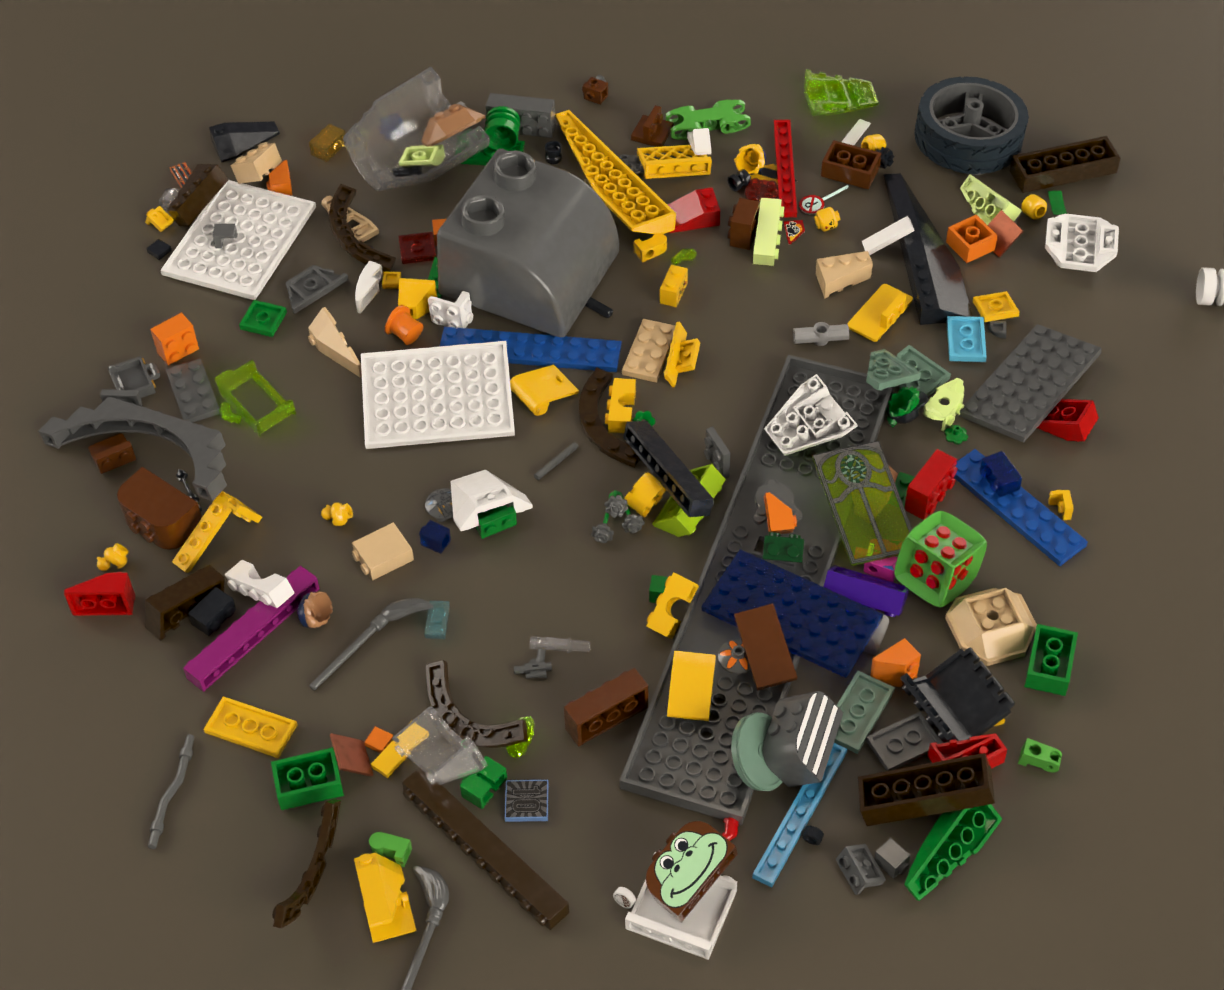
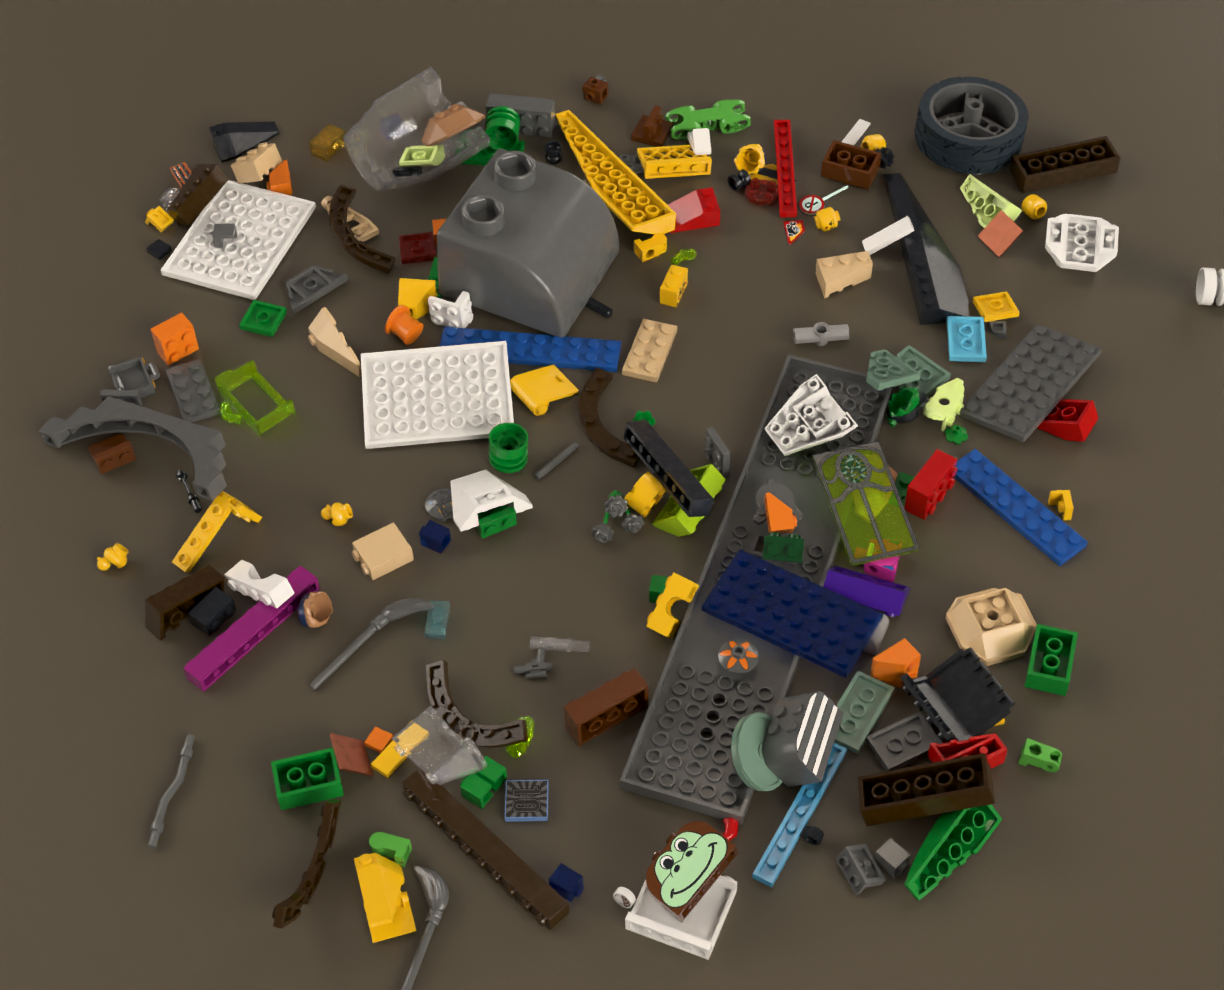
red slope [64,572,136,616] -> none
reddish brown brick [117,467,202,550] -> none
yellow tile [203,696,297,759] -> none
white slope [355,261,383,314] -> none
yellow tile [382,272,401,289] -> none
yellow arch [605,378,636,433] -> none
yellow bracket [664,321,700,387] -> none
yellow slope [667,651,716,721] -> none
reddish brown brick [728,198,760,250] -> none
reddish brown tile [734,603,797,691] -> none
yellowish green brick [753,198,784,266] -> none
clear neon green wedge [805,69,879,116] -> none
yellow bracket [847,284,913,342] -> none
bright green piece [894,511,987,607] -> none
orange brick [946,214,998,263] -> none
clear blue brick [980,451,1022,497] -> none
green sticker [1048,190,1067,215] -> none
none -> green wheel [489,423,528,473]
none -> clear blue brick [548,863,584,902]

